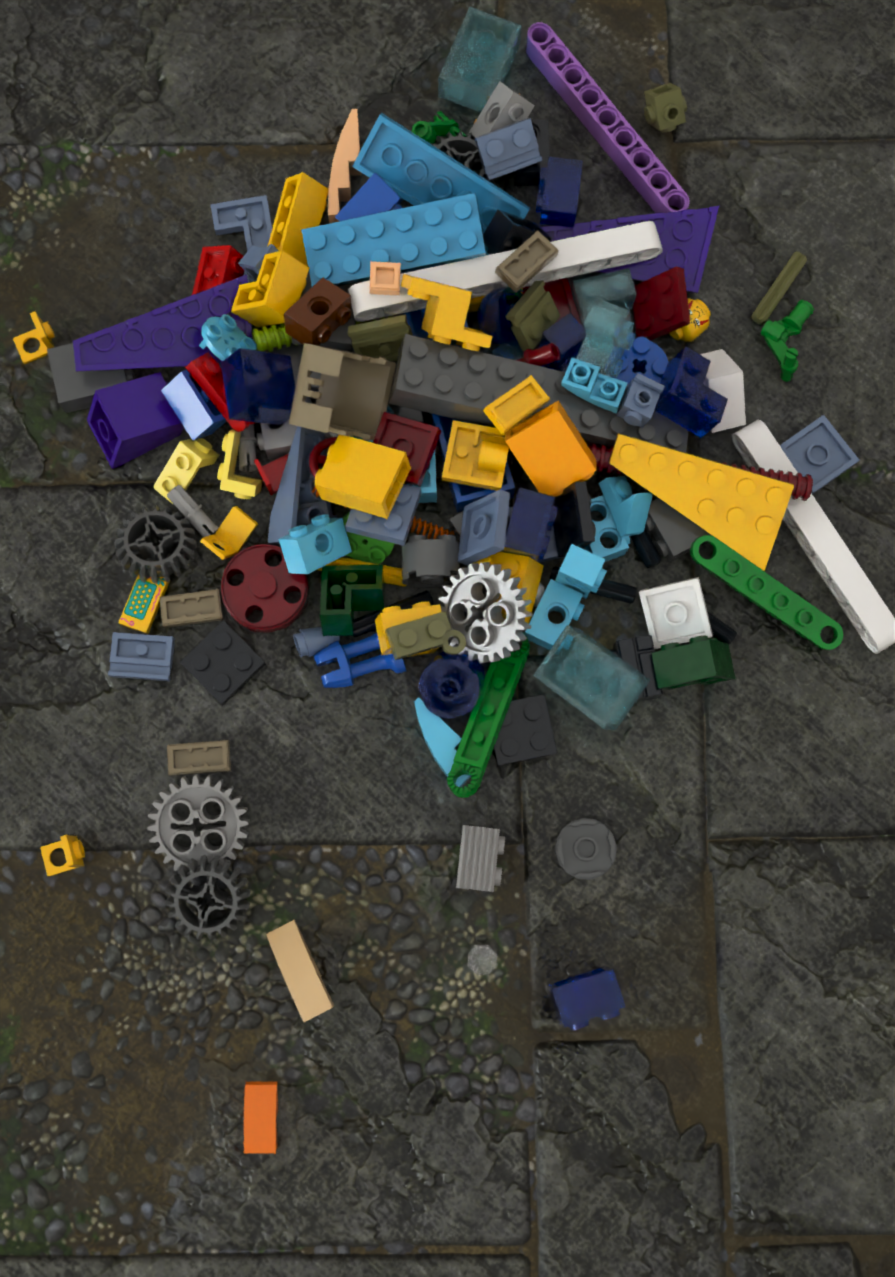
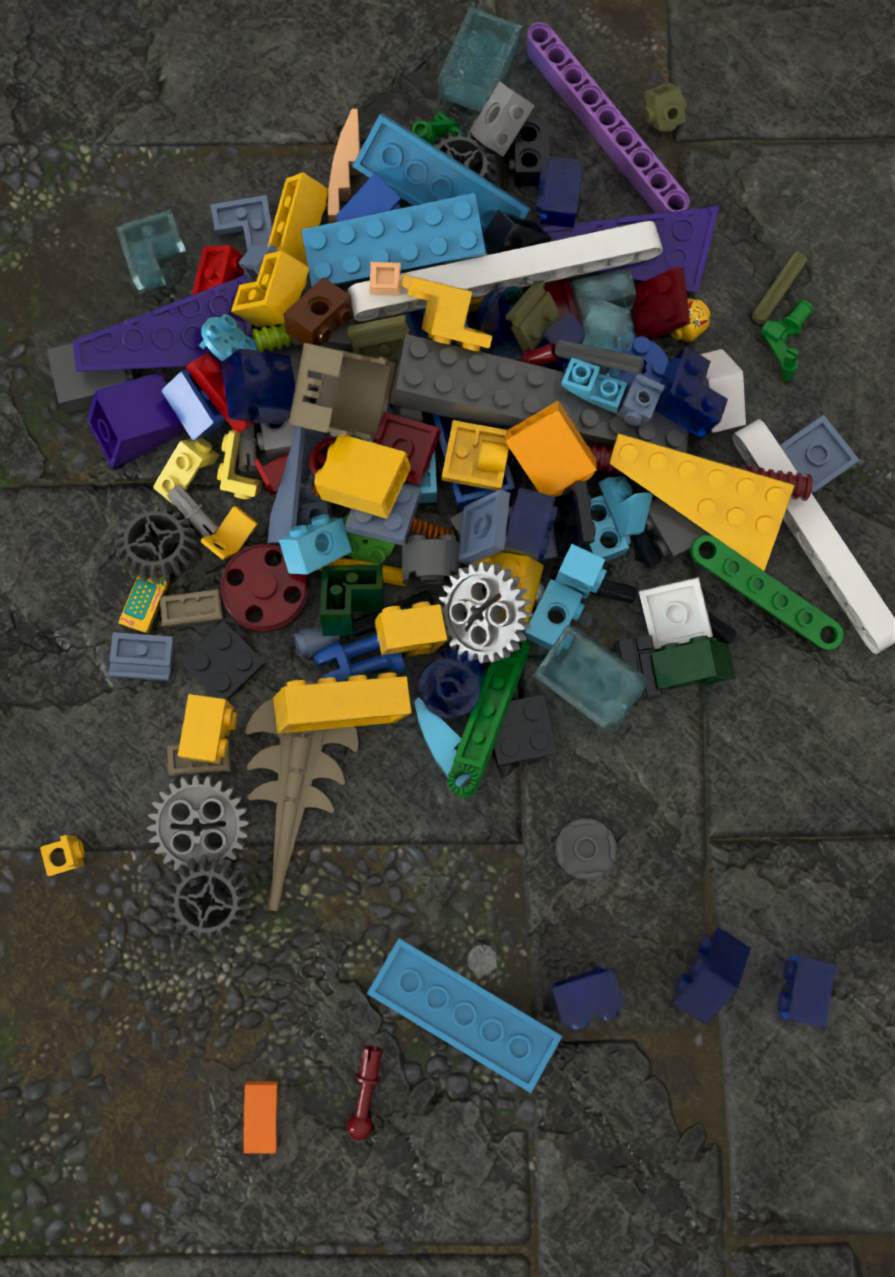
yellow bracket [13,311,55,364] -> none
tan slope [266,920,334,1022] -> none
olive hinge [385,611,466,660] -> none
light grey brick [456,825,505,892] -> none
sand blue plate [474,118,542,180] -> none
yellow tile [483,375,550,435] -> none
dark tan plate [495,231,559,293] -> none
none -> clear light blue brick [115,209,185,293]
none -> yellow brick [178,694,238,764]
none -> dark tan animal [245,681,358,911]
none -> yellow piece [273,673,411,734]
none -> dark red pin [347,1045,383,1140]
none -> dark azure plate [367,938,562,1093]
none -> dark grey axle [555,340,644,373]
none -> clear blue brick [673,927,751,1025]
none -> clear blue brick [778,955,836,1029]

